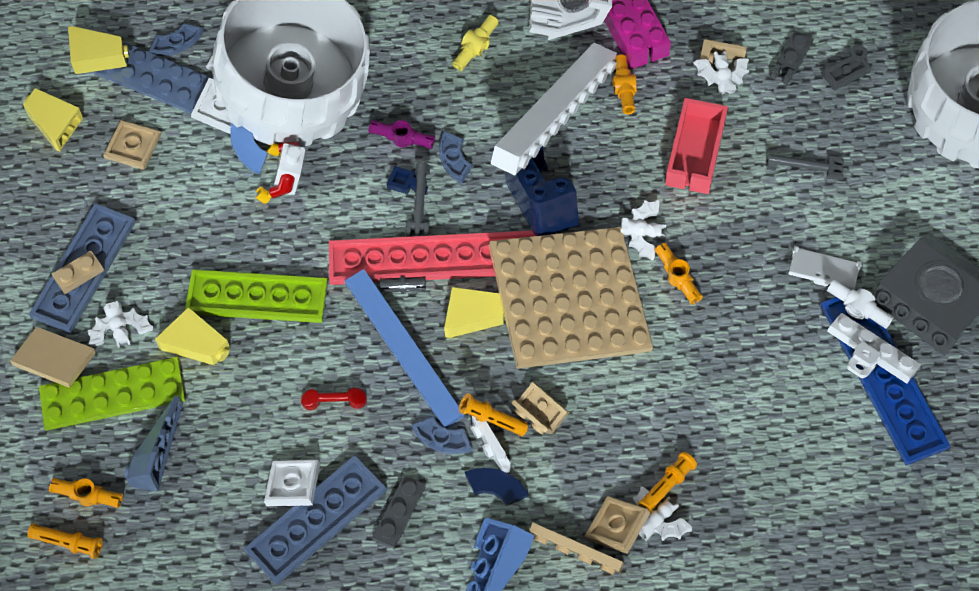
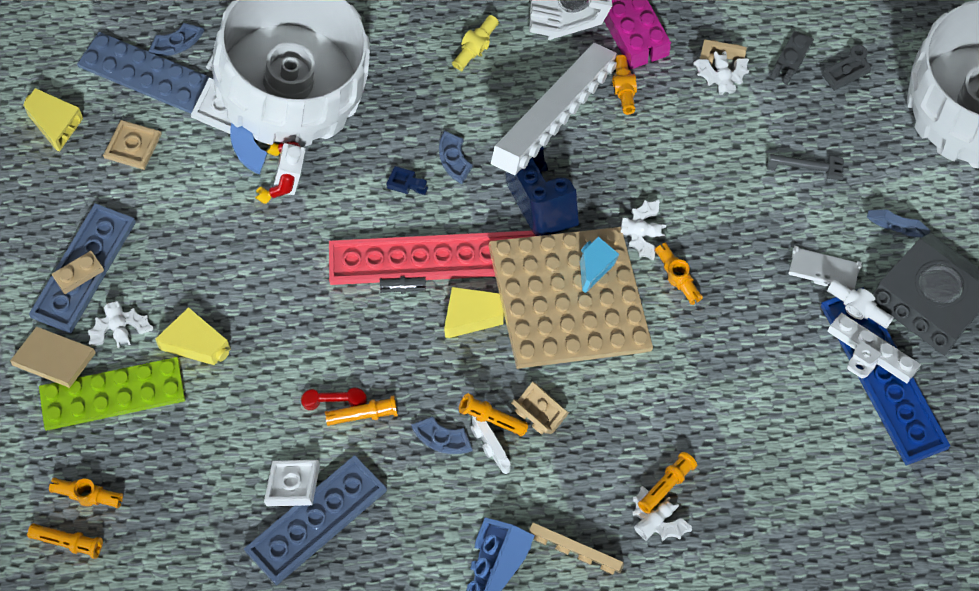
light yellow slope [68,26,130,74] -> none
sand blue wedge [125,396,183,492] -> none
lime plate [185,270,328,323] -> none
medium blue tile [345,269,464,428] -> none
magenta pin [368,119,435,149] -> none
dark grey plate [372,475,426,550] -> none
dark grey hinge [406,163,430,237] -> none
dark blue tile [465,468,528,506] -> none
tan tile [585,496,650,554] -> none
coral piece [665,98,728,194] -> none
none -> light orange pin [325,395,398,426]
none -> medium azure slope [580,237,619,293]
none -> sand blue tile [867,210,931,238]

